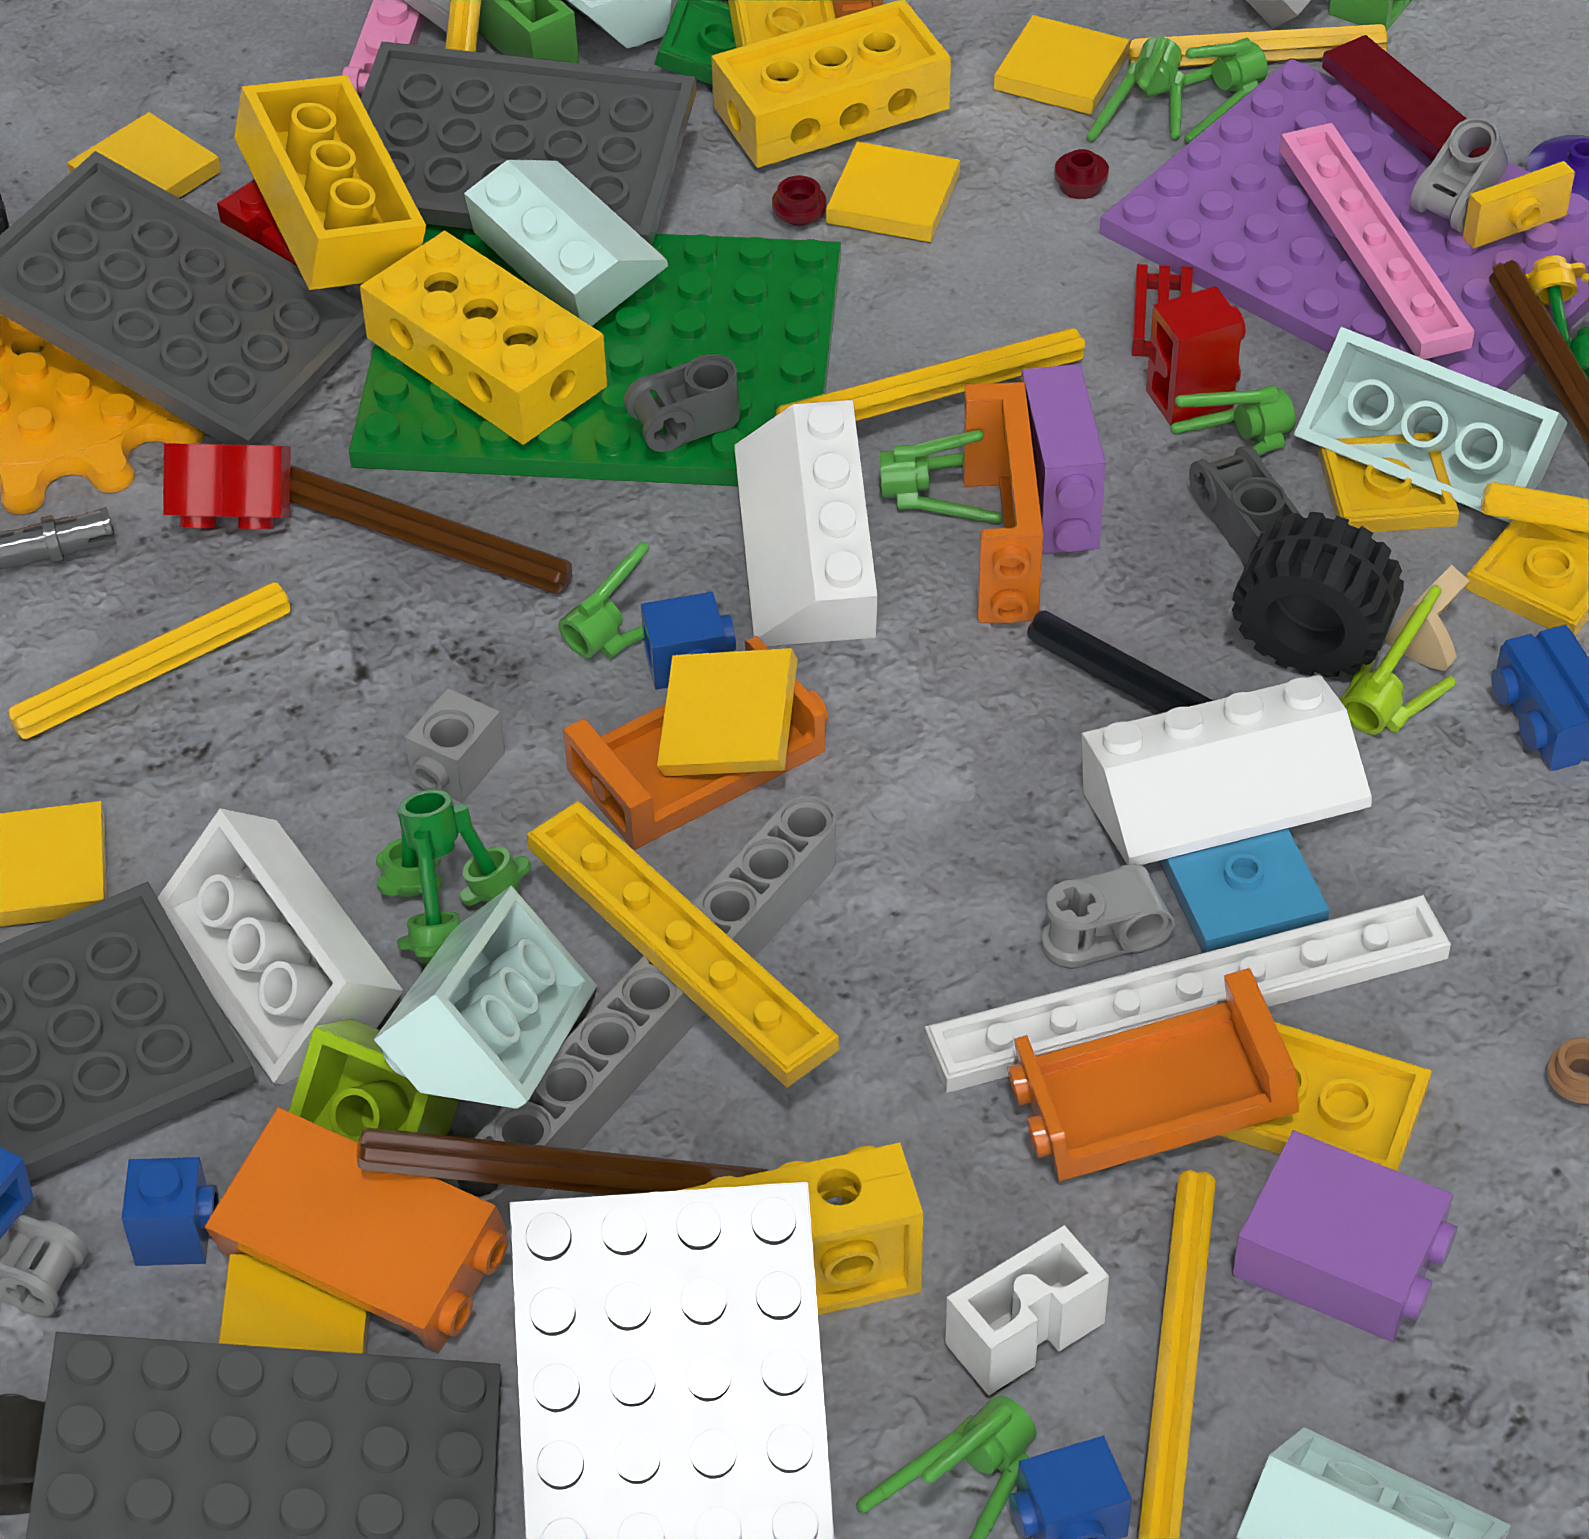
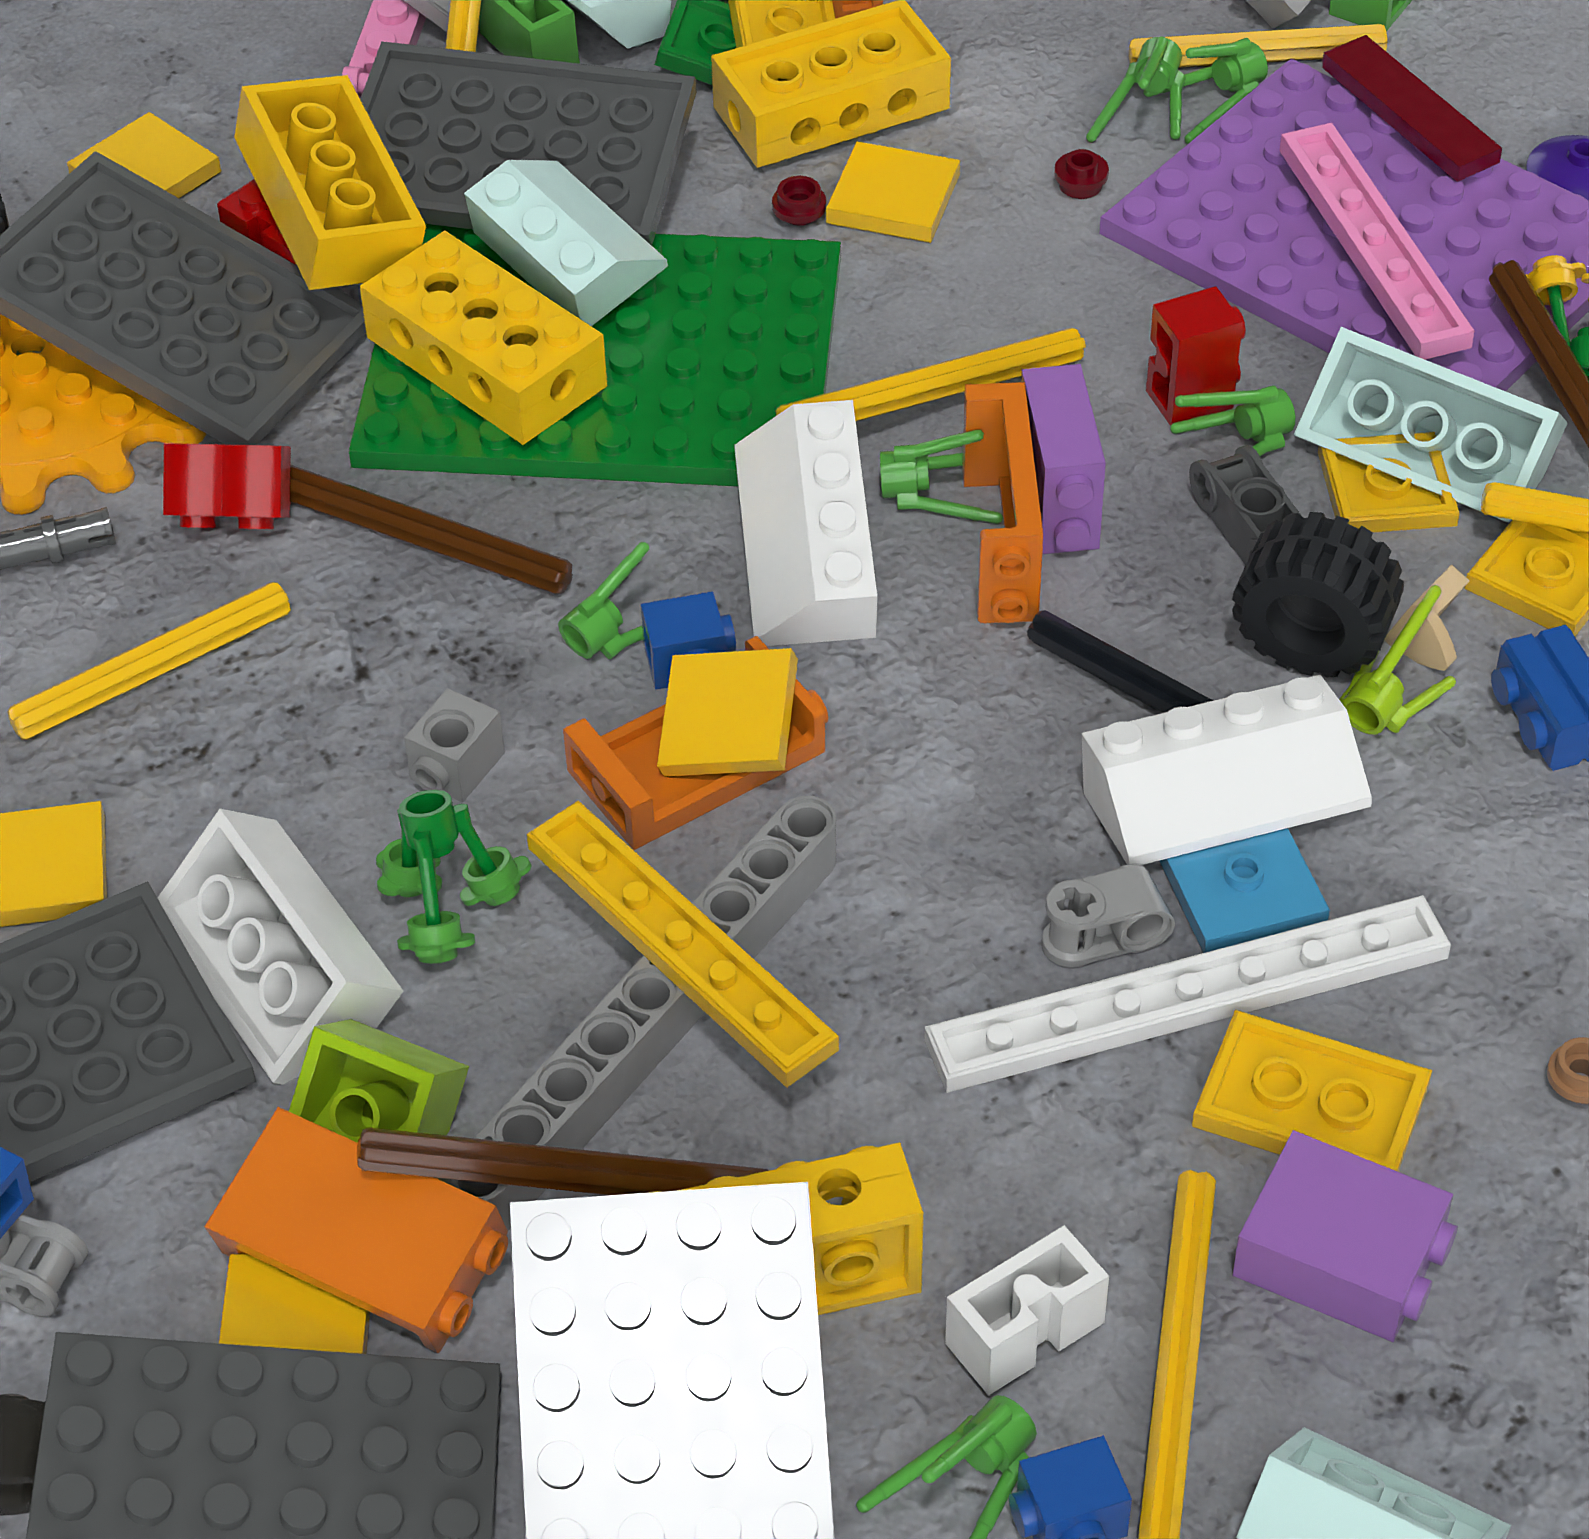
blue brick [121,1157,219,1266] -> none
light aqua slope [374,885,597,1109] -> none
dark grey piece [623,354,741,452] -> none
yellow tile [994,15,1130,115] -> none
orange panel [1007,968,1299,1182] -> none
red tile [1132,264,1193,357] -> none
light grey piece [1410,117,1508,233] -> none
yellow plate [1462,161,1575,249] -> none

